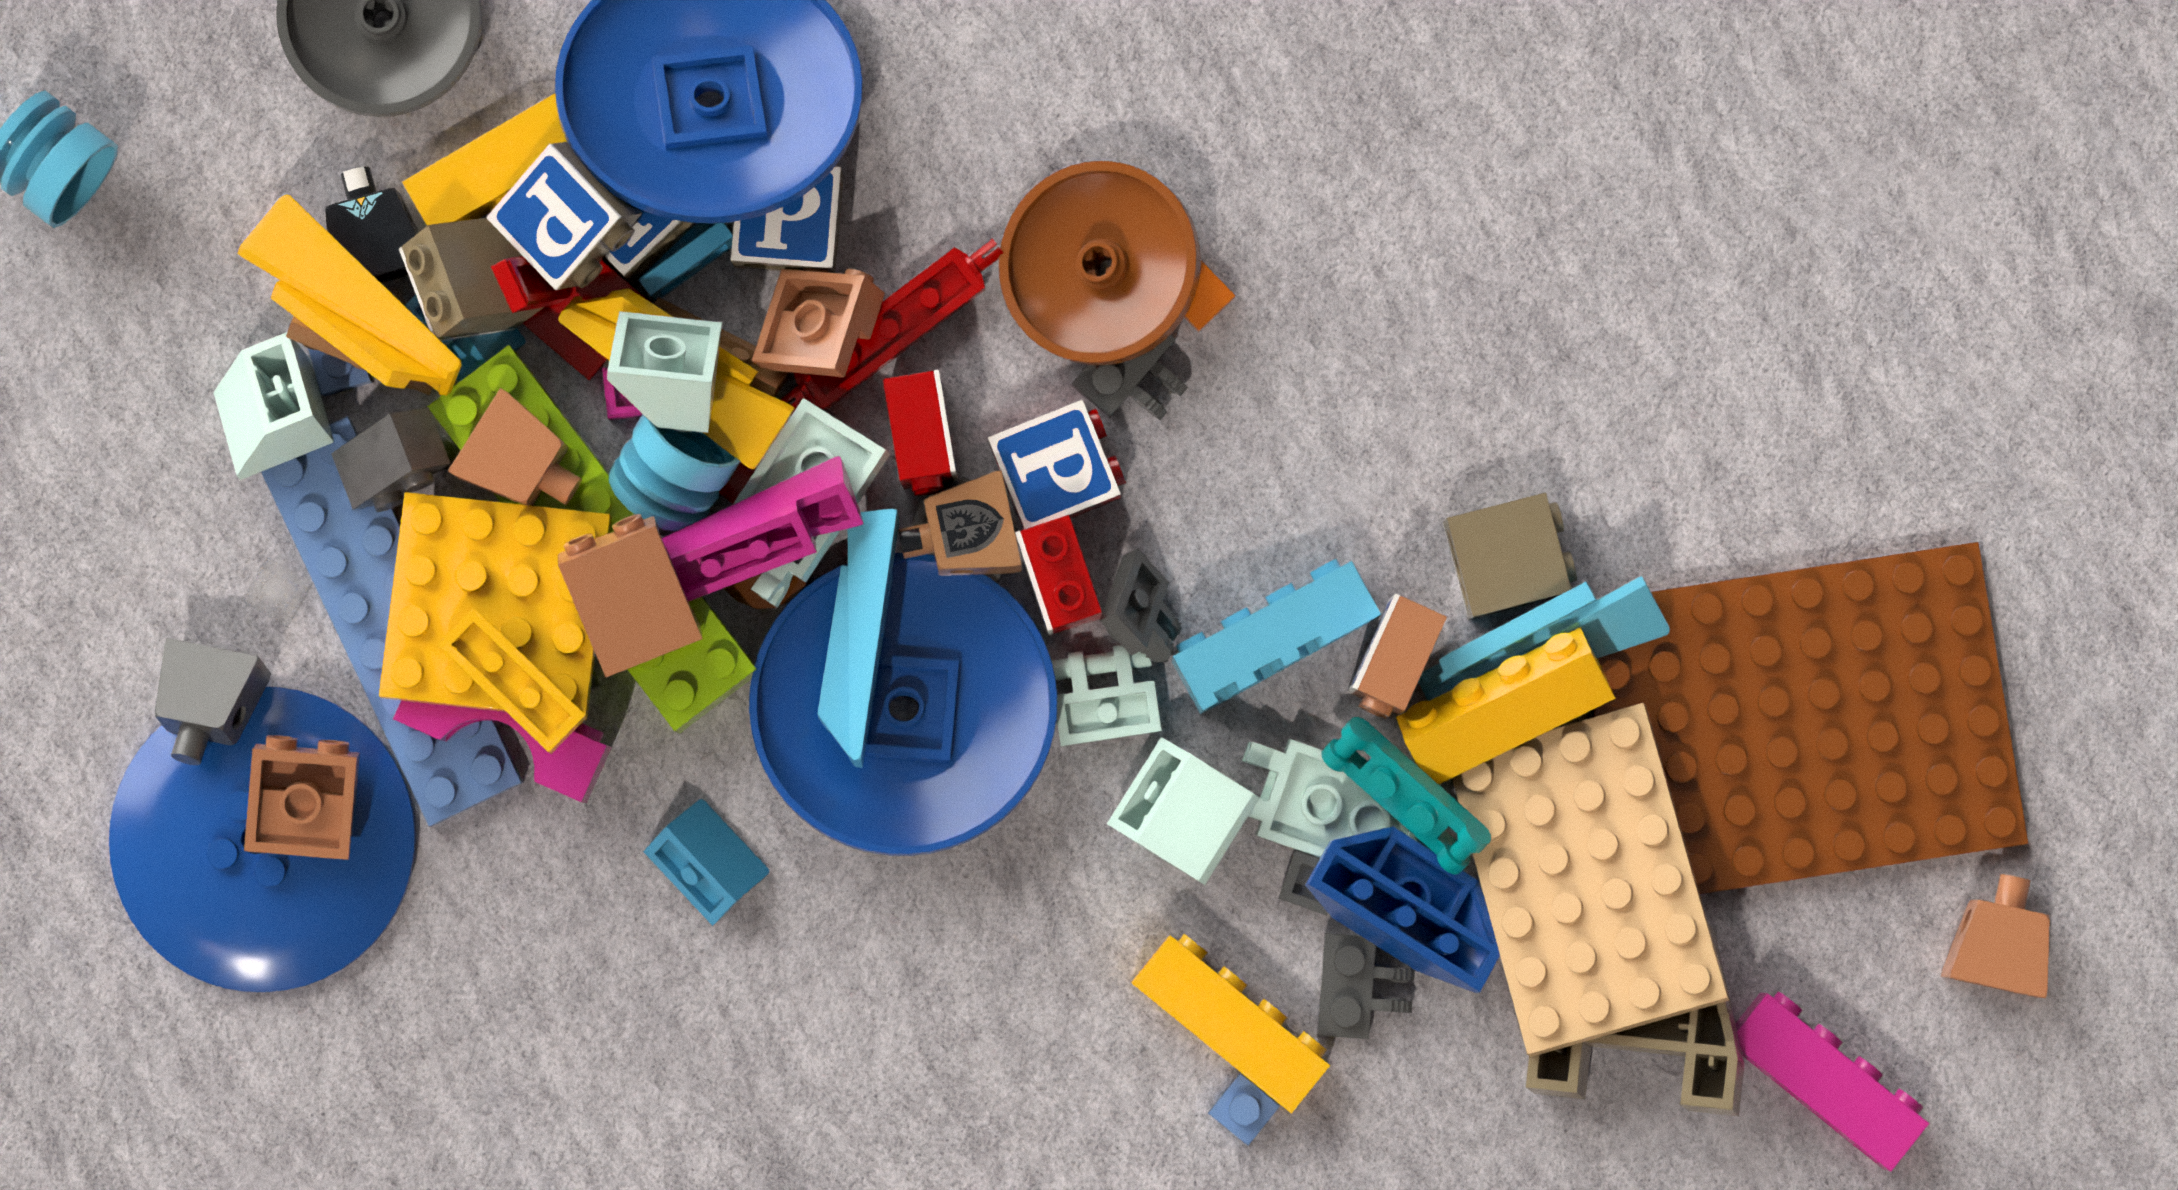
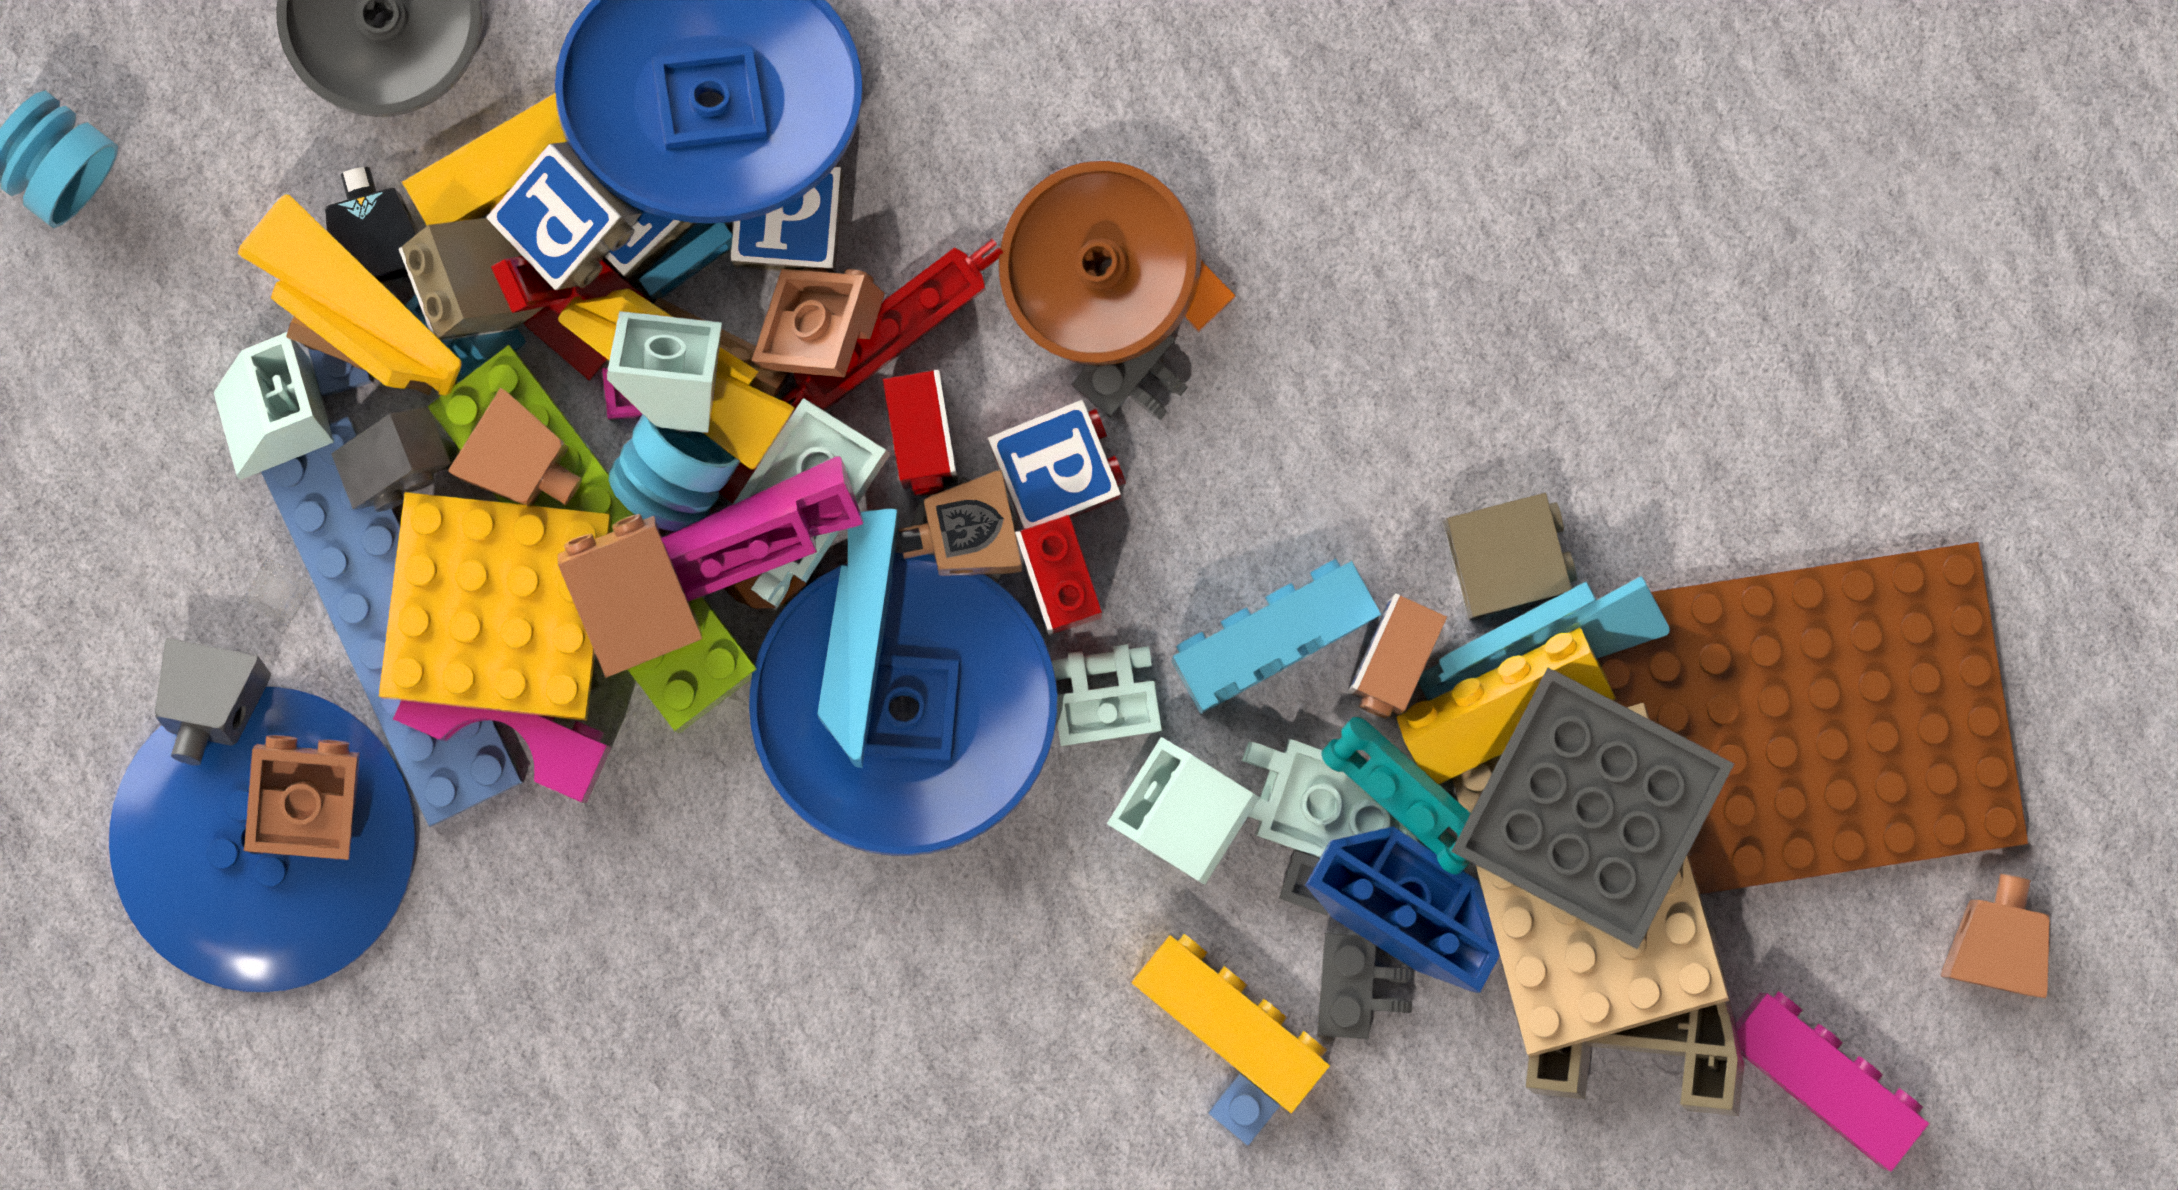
yellow plate [437,607,587,754] -> none
dark azure panel [643,799,769,926] -> none
dark grey hinge [1099,548,1182,663] -> none
none -> dark grey plate [1451,667,1734,949]

